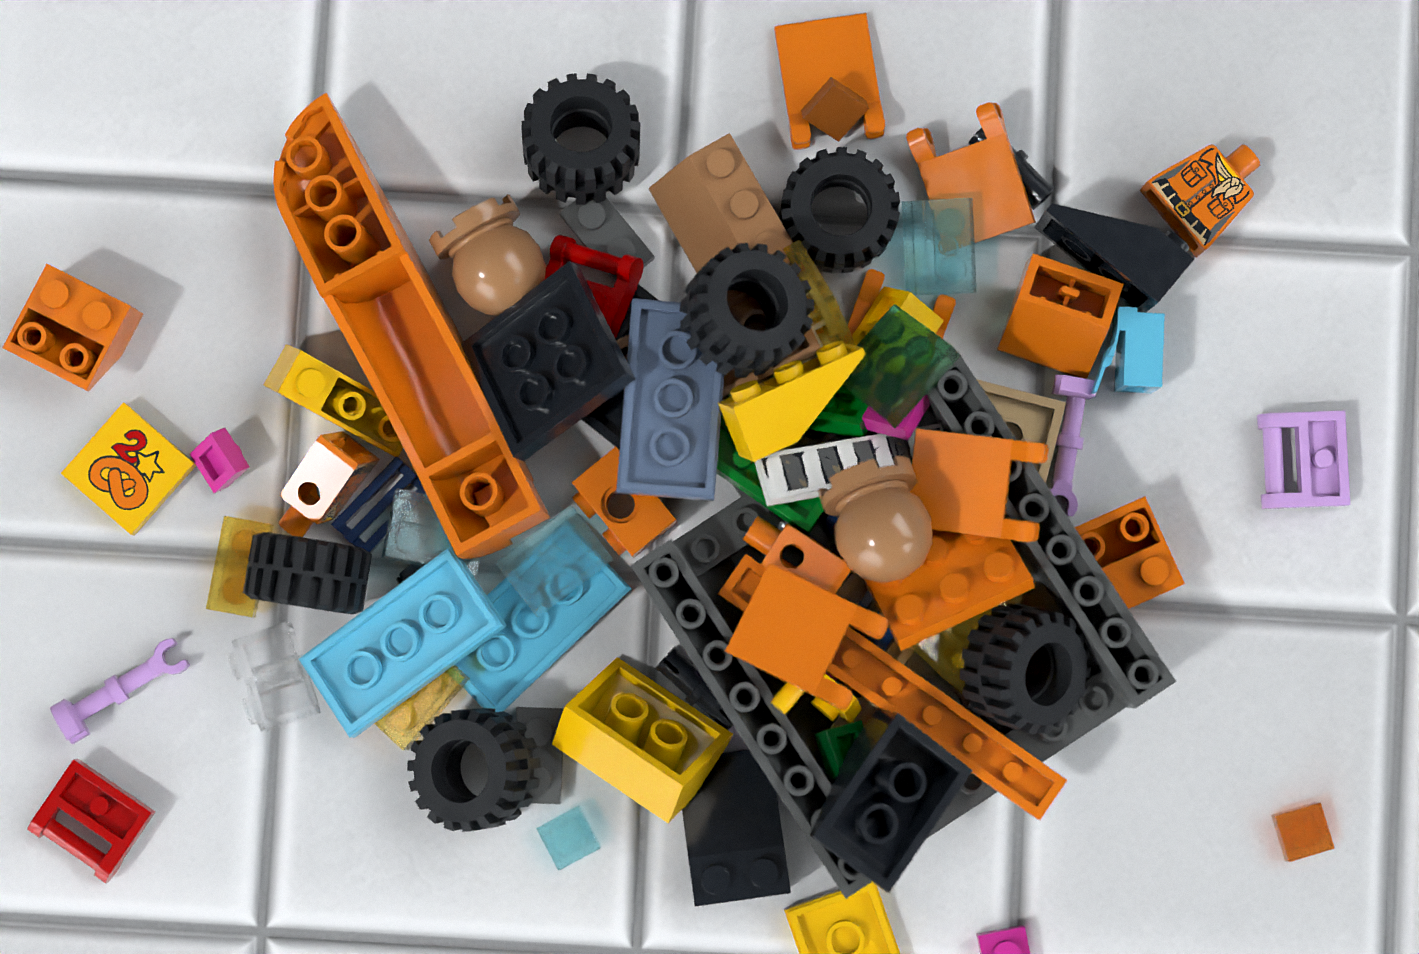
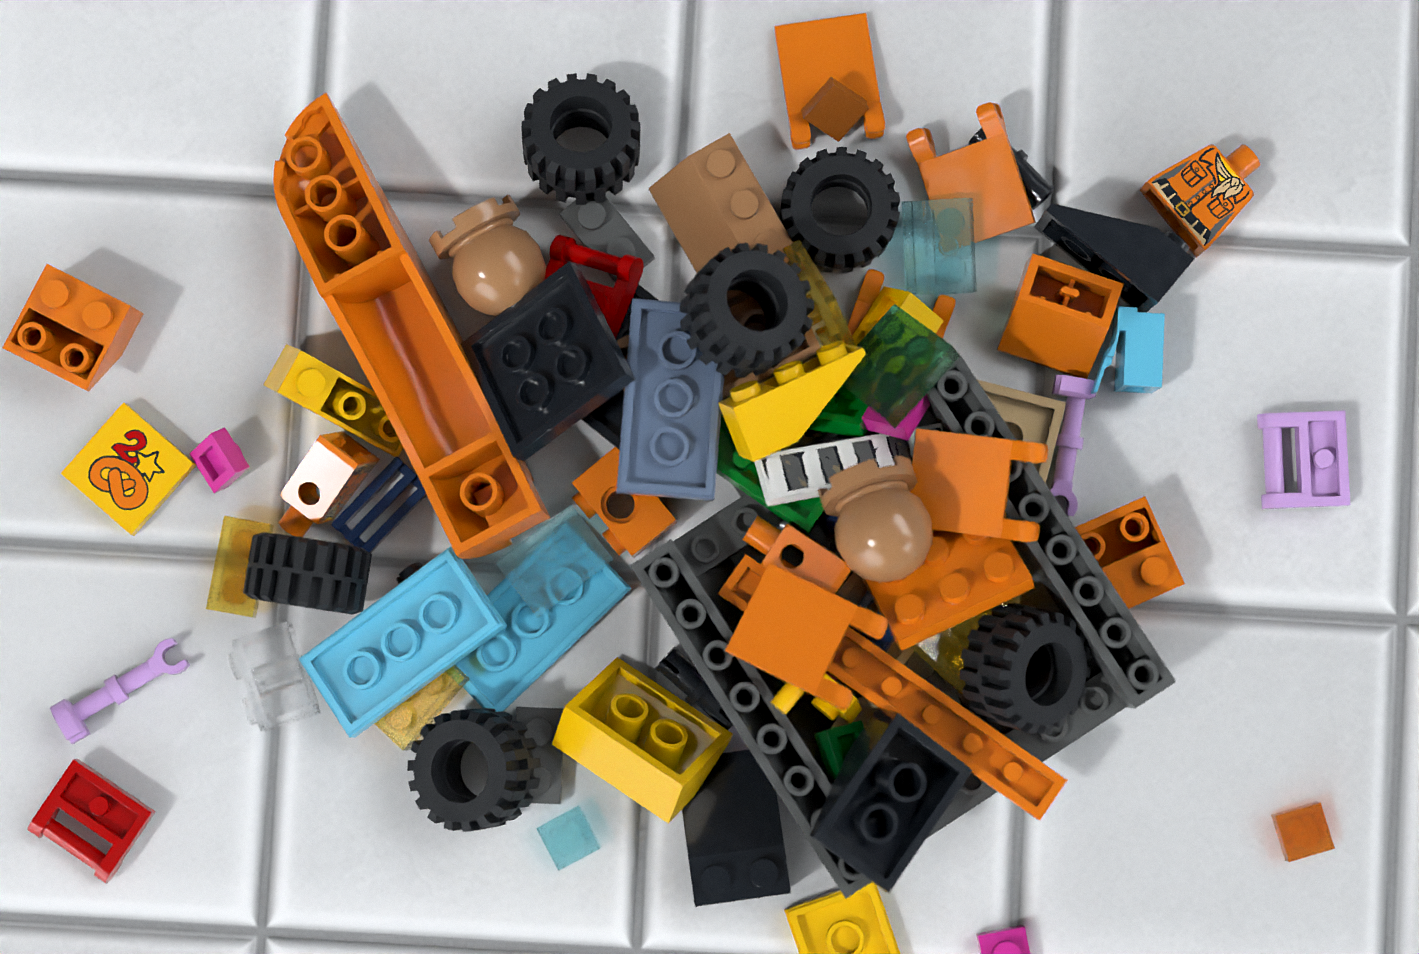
clear light blue plate [381,488,481,577] -> none

